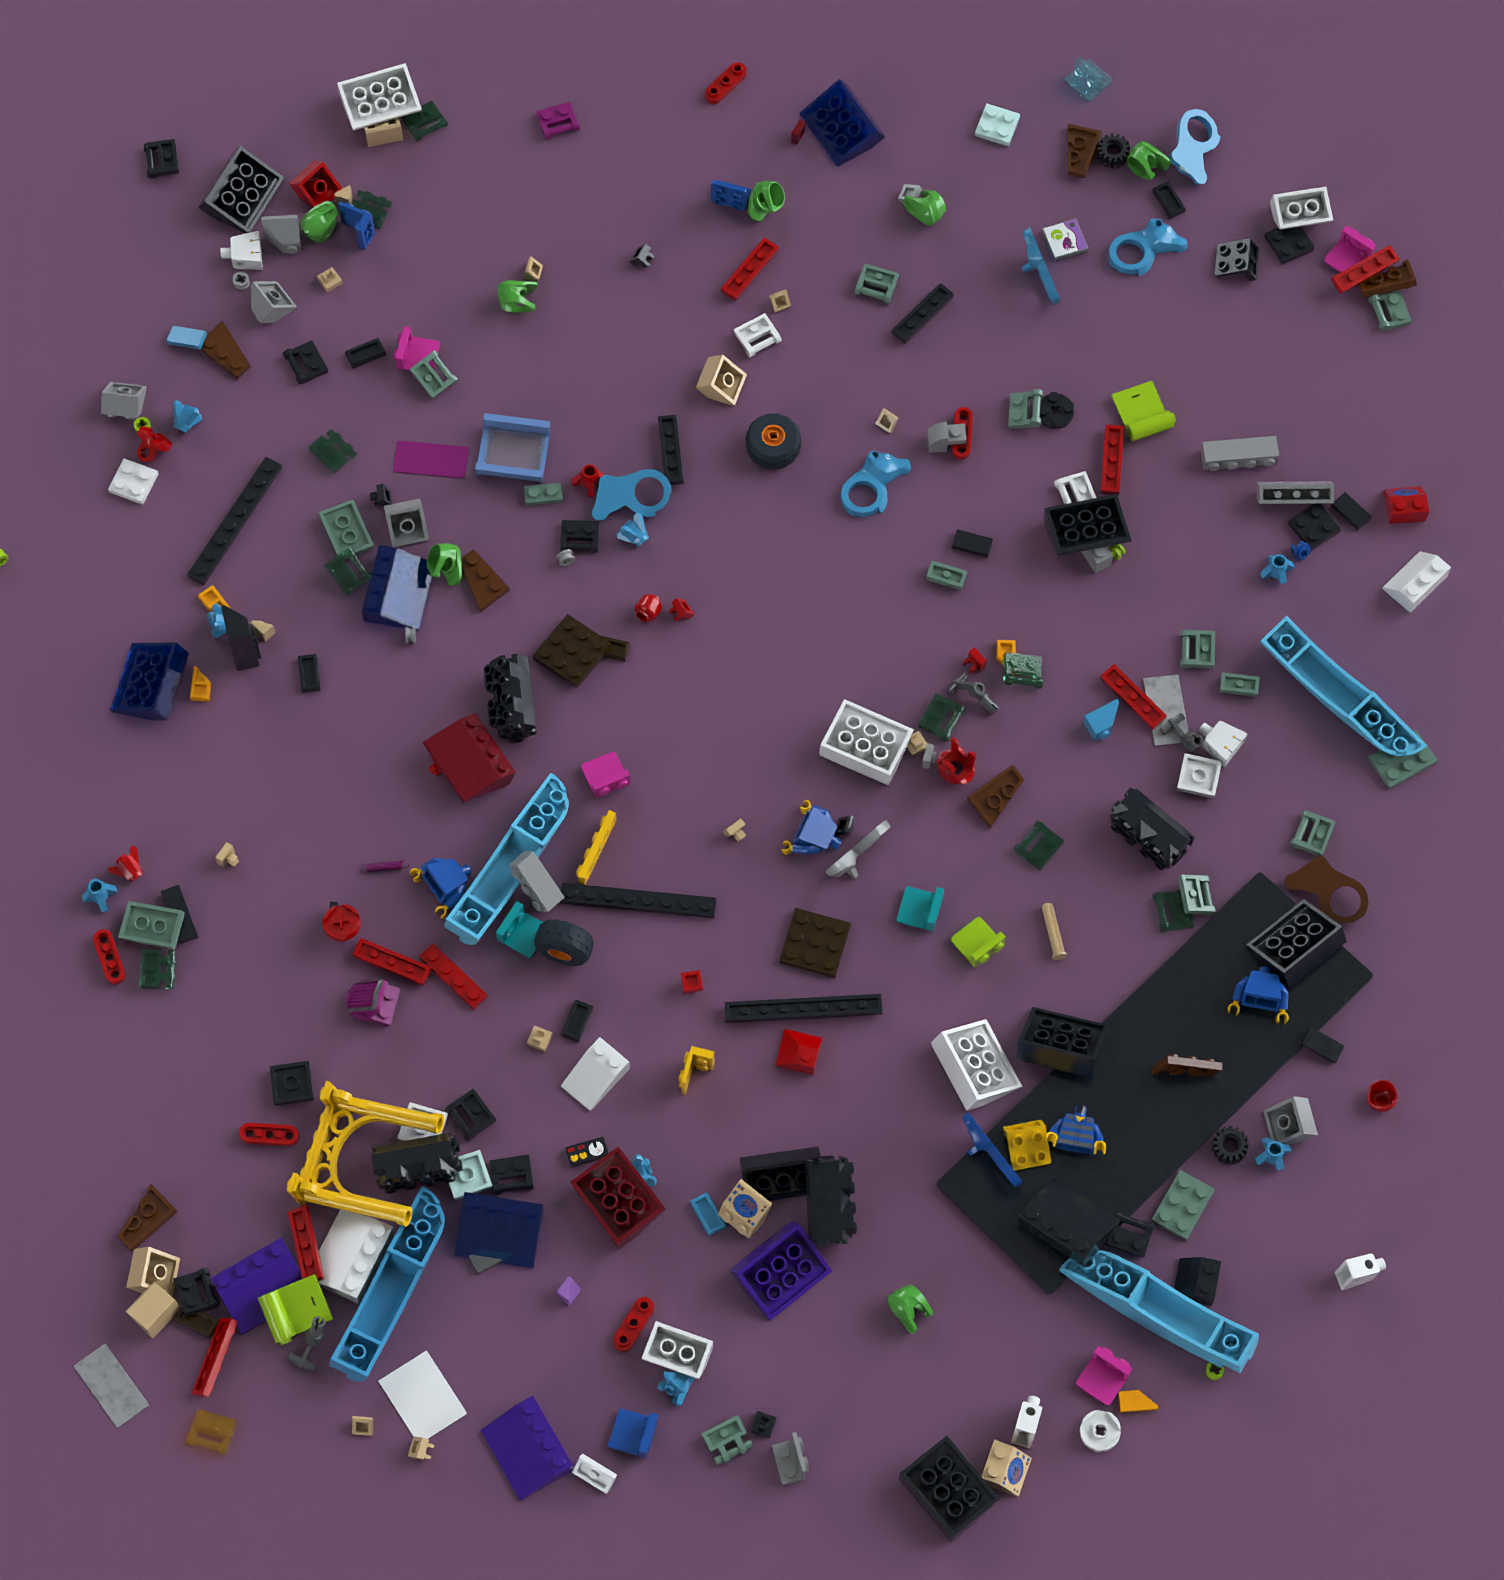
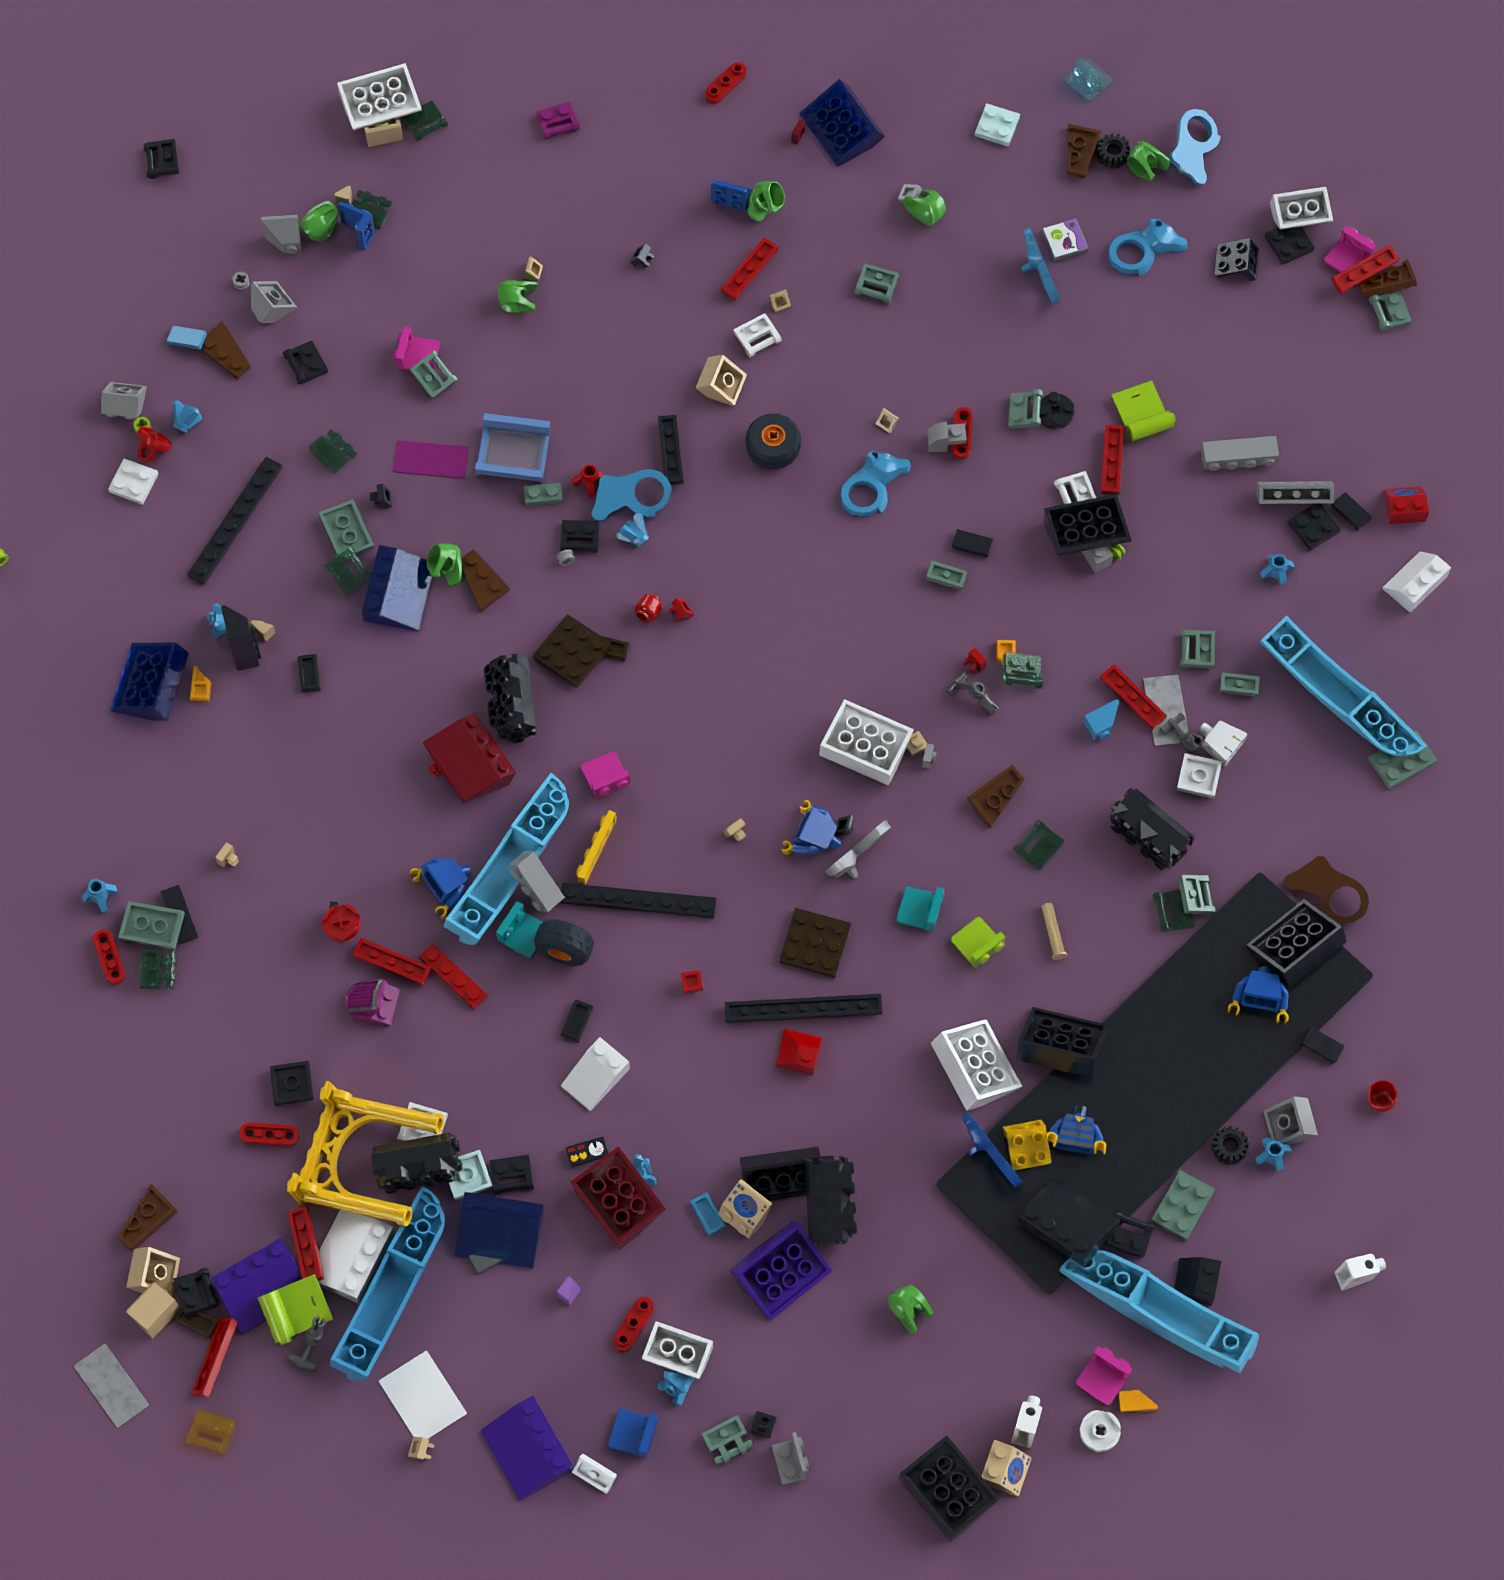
red rock [108,846,143,883] -> none
light orange tile [197,585,230,612] -> none
black slope [198,146,284,233] -> none
white torso [220,231,263,270] -> none
red slope [288,160,343,208] -> none
tan tile [317,267,343,292] -> none
black tile [345,338,386,369] -> none
tan slope [352,1416,373,1436] -> none
magenta piece [359,860,410,873] -> none
light grey slope [384,498,429,547] -> none
light grey bush [405,627,416,643] -> none
black plate [445,1088,496,1141] -> none
tan tile [527,1026,553,1052] -> none
yellow bracket [678,1046,715,1095] -> none
black plate [892,283,954,344] -> none
clear green plate [918,693,966,742] -> none
red piece [936,737,977,785] -> none
reddish brown wing [1151,1054,1222,1076] -> none
black tile [1152,181,1186,219] -> none
lime bush [1205,1362,1225,1380] -> none
blue plate [1290,540,1311,560] -> none
sand green plate [1290,810,1336,856] -> none

